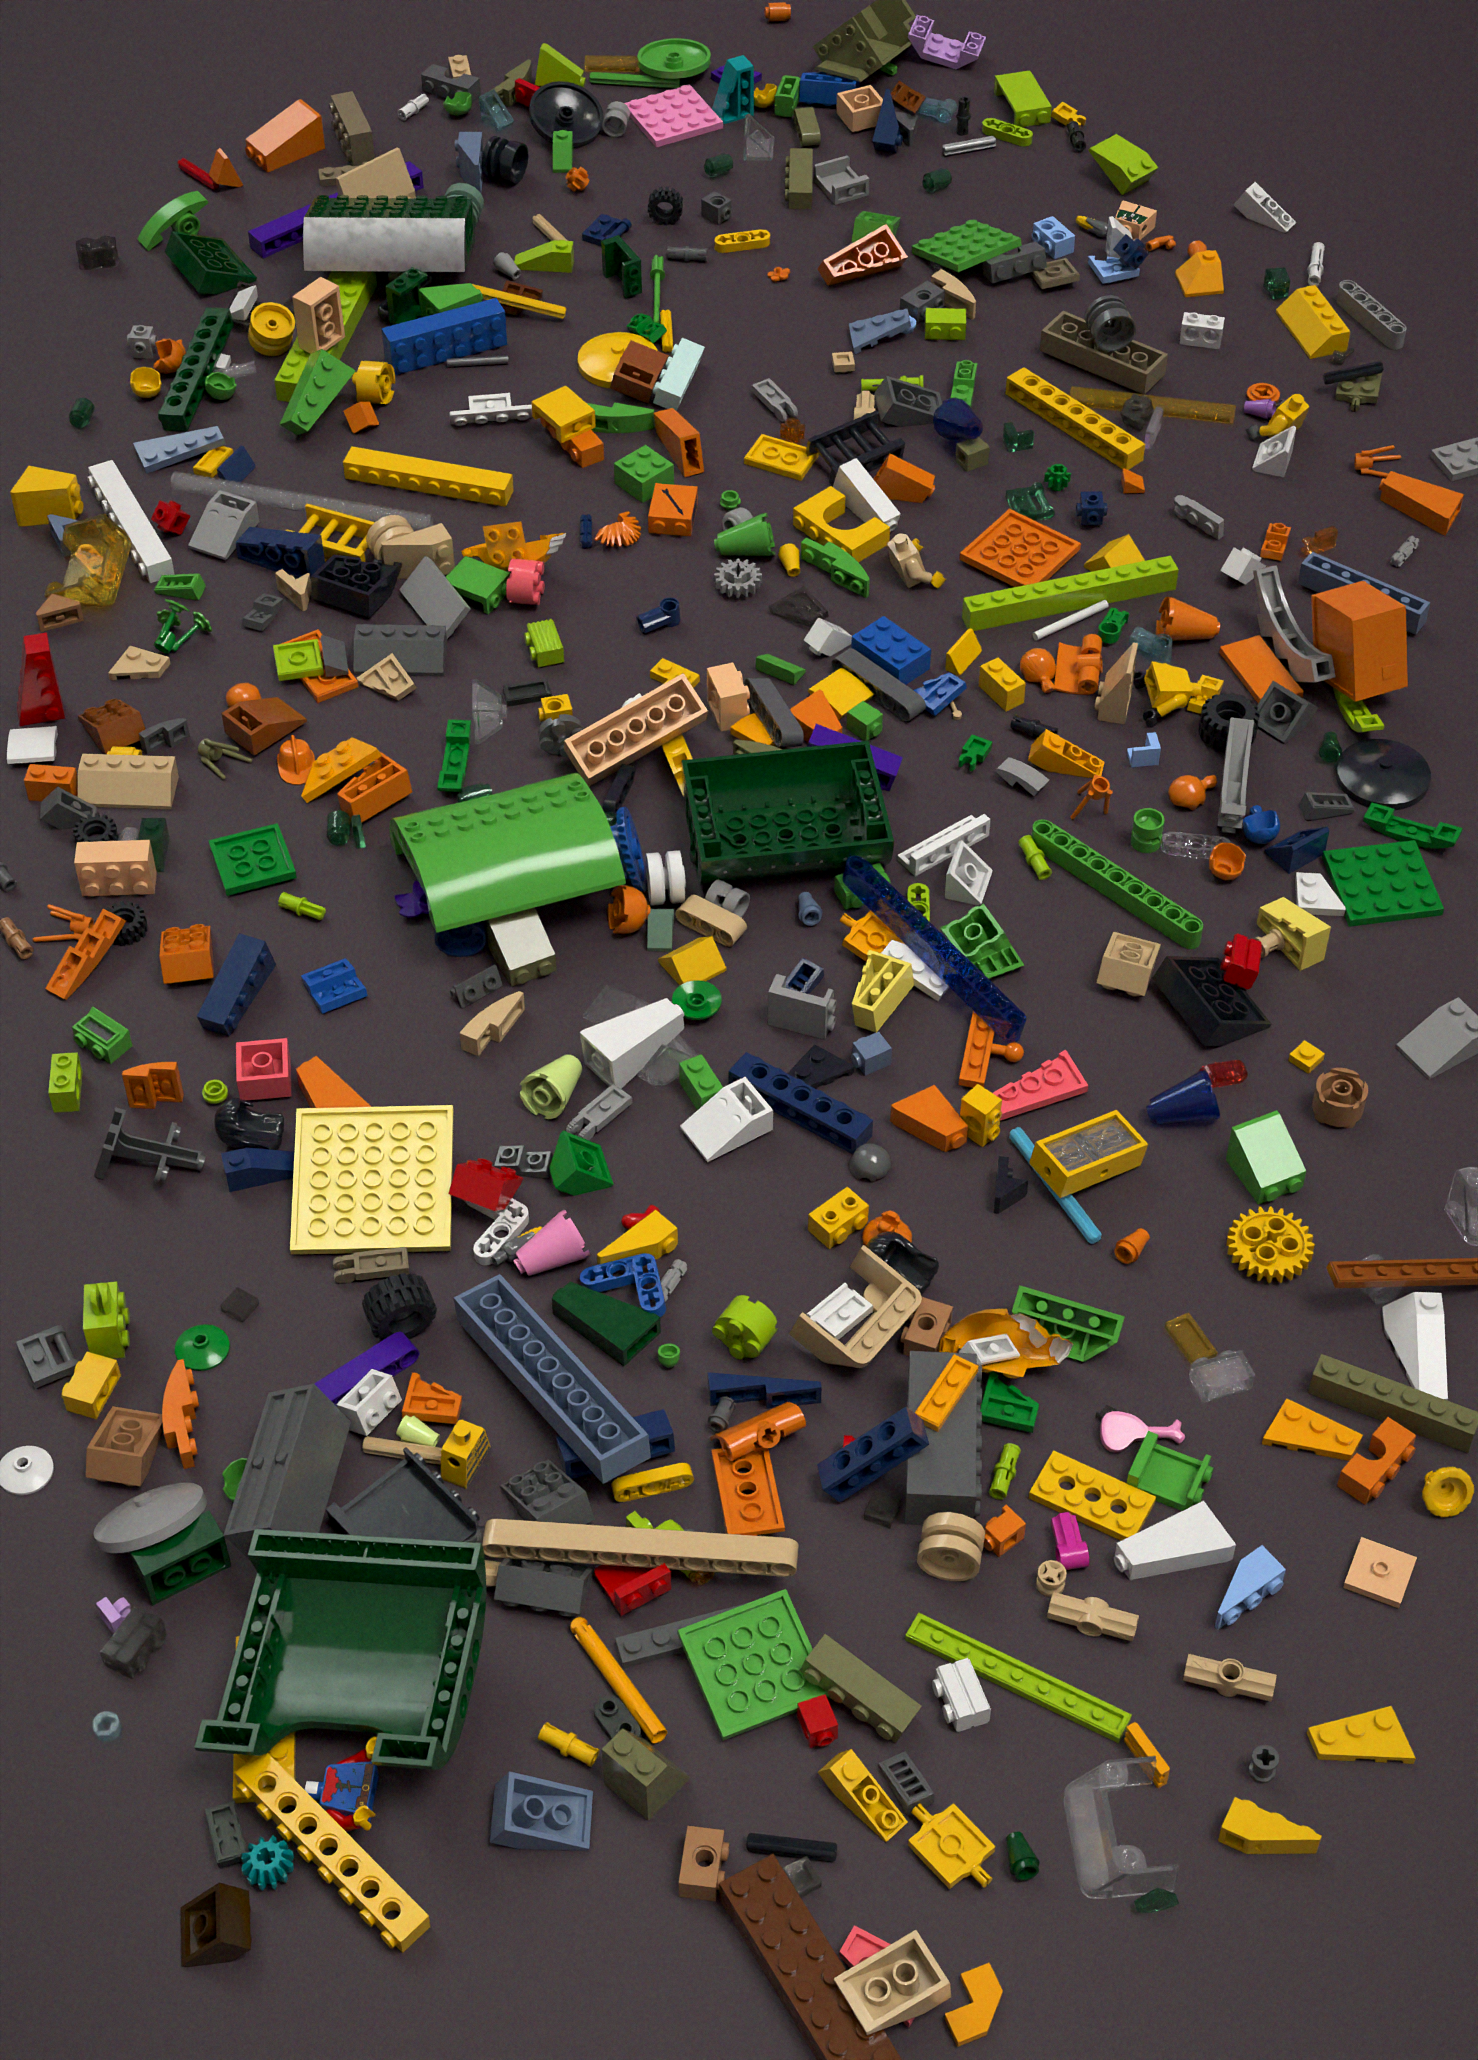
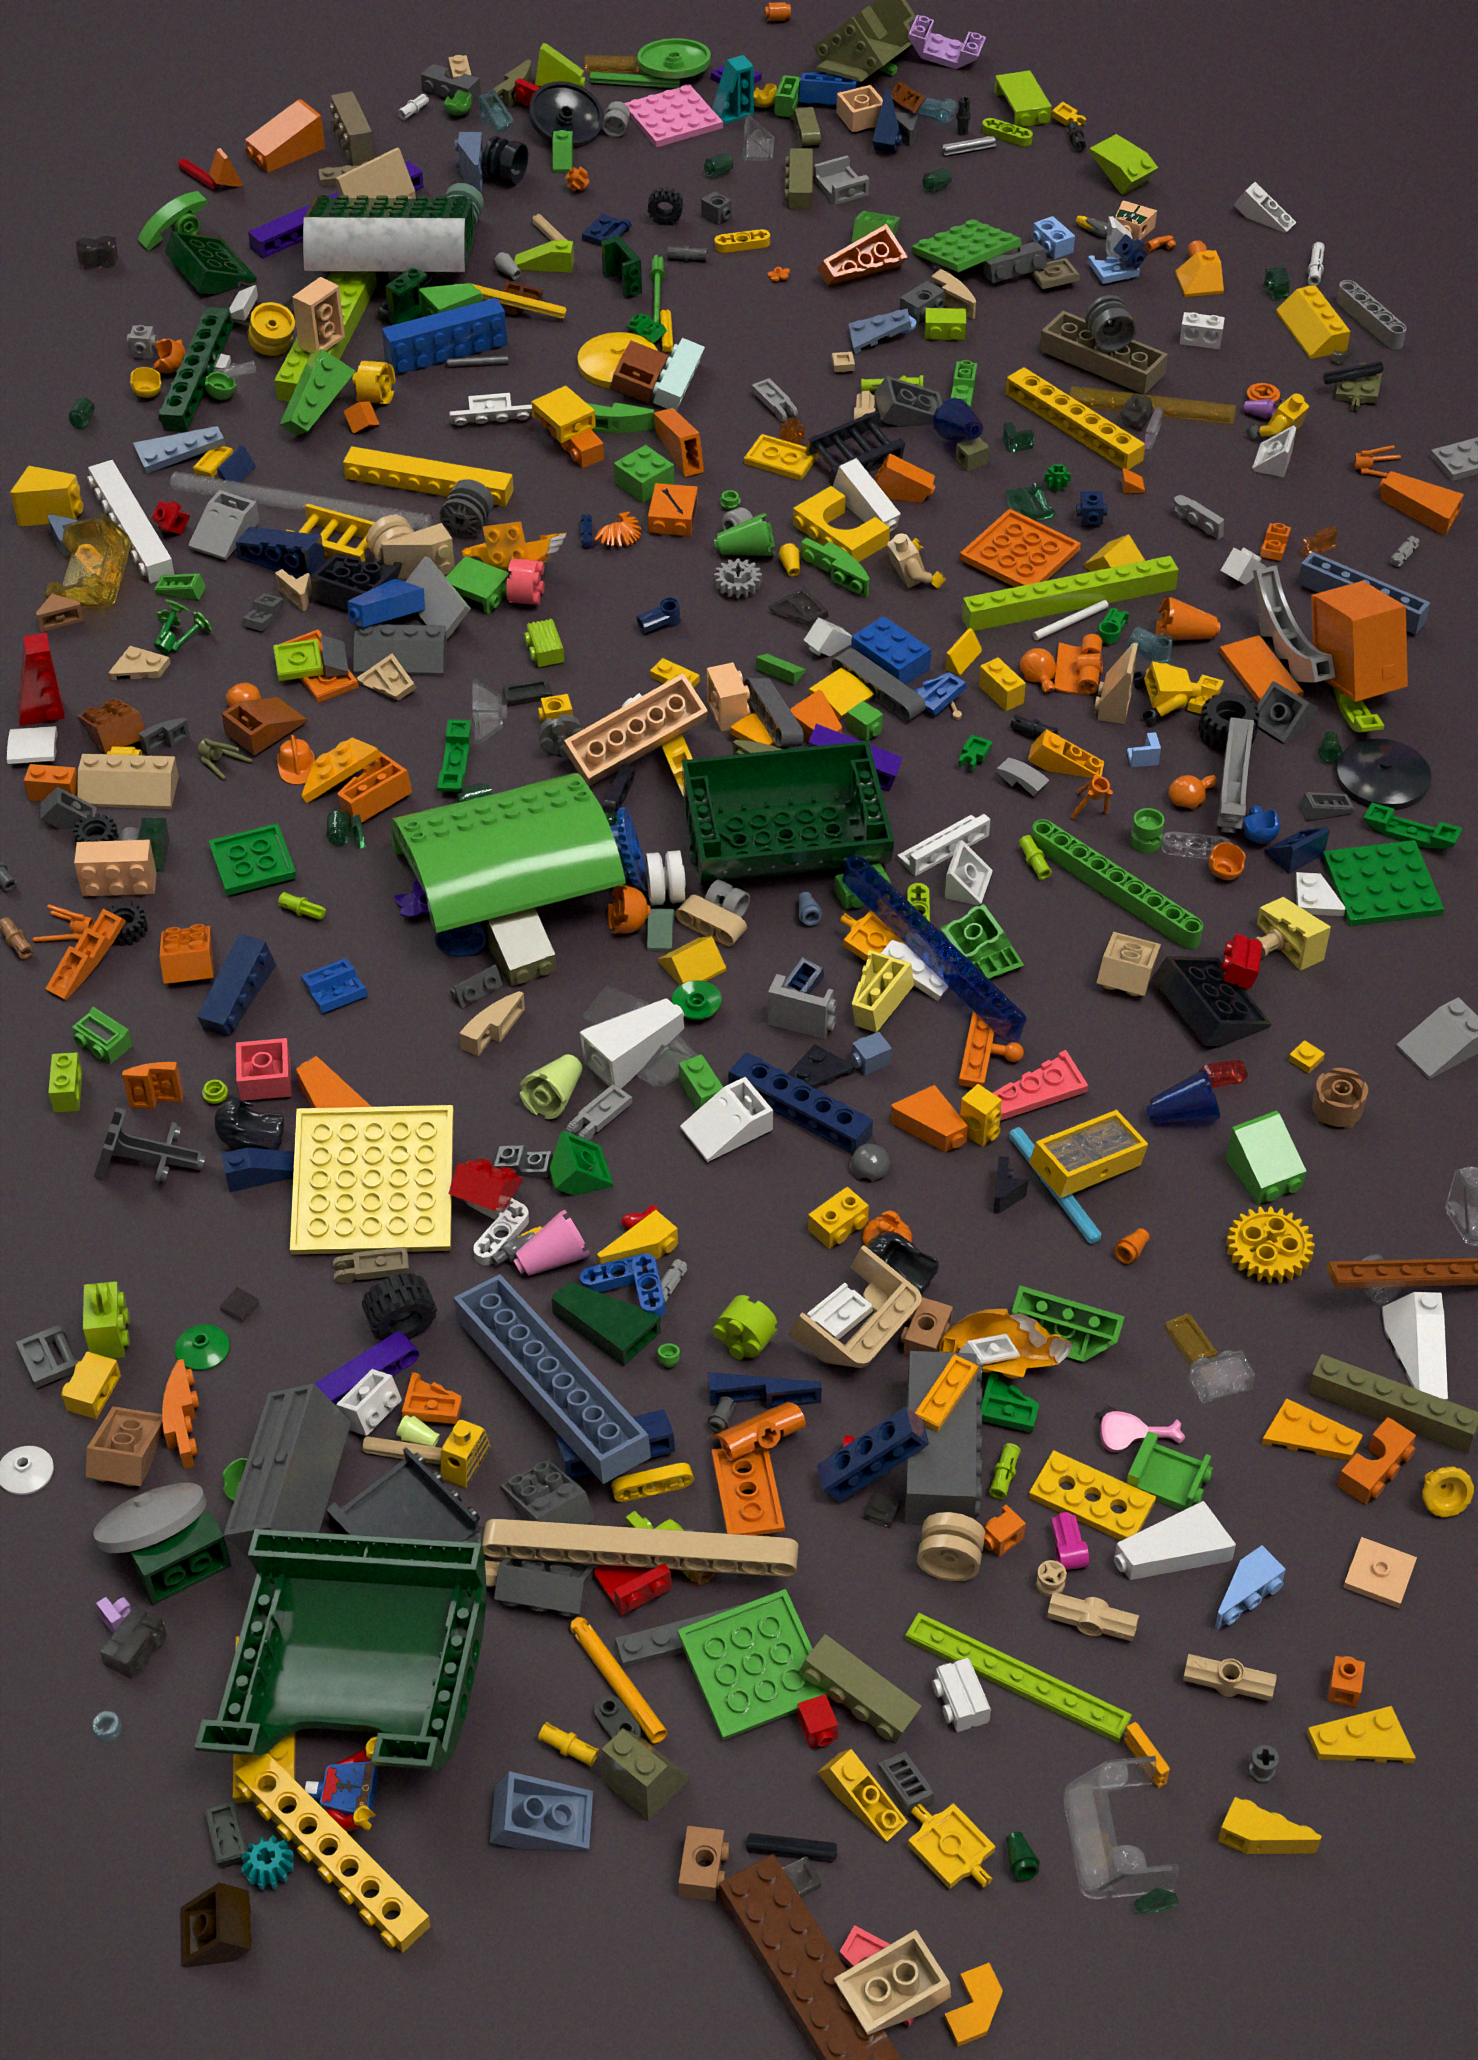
none -> blue slope [348,579,425,627]
none -> dark grey wheel [439,479,494,538]
none -> orange brick [1327,1656,1365,1708]

